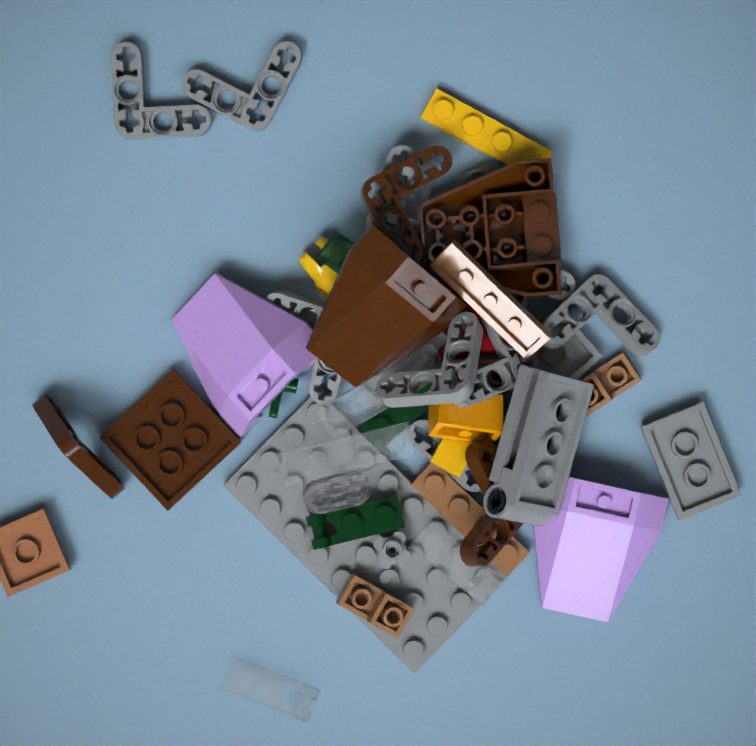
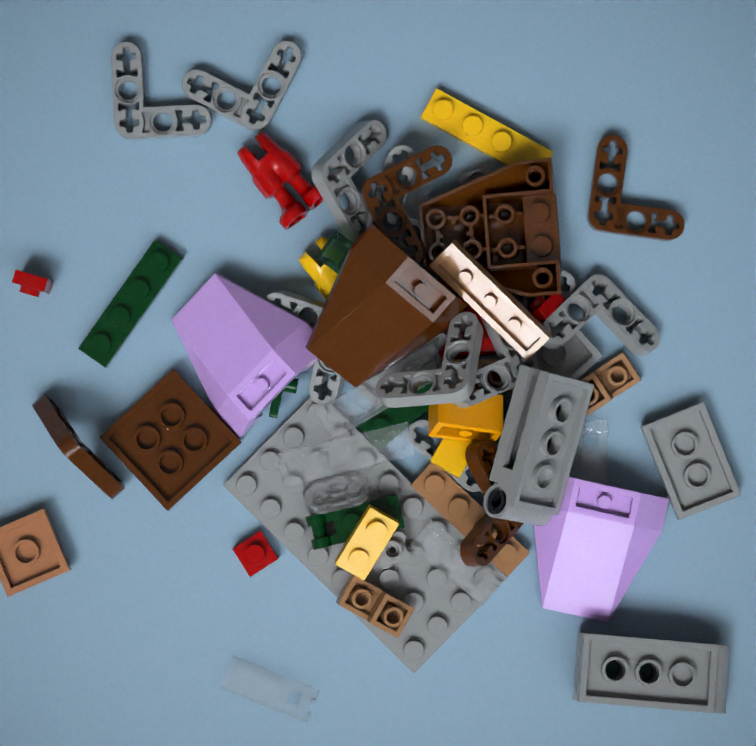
none -> red plate [12,270,53,297]
none -> dark green plate [78,240,183,368]
none -> red plate [232,531,279,577]
none -> red piece [237,131,324,230]
none -> light grey beam [312,120,387,244]
none -> yellow plate [334,504,399,580]
none -> red plate [527,294,565,323]
none -> clear plate [572,418,609,485]
none -> light grey hinge [573,632,730,714]
none -> reddish brown beam [587,135,685,241]

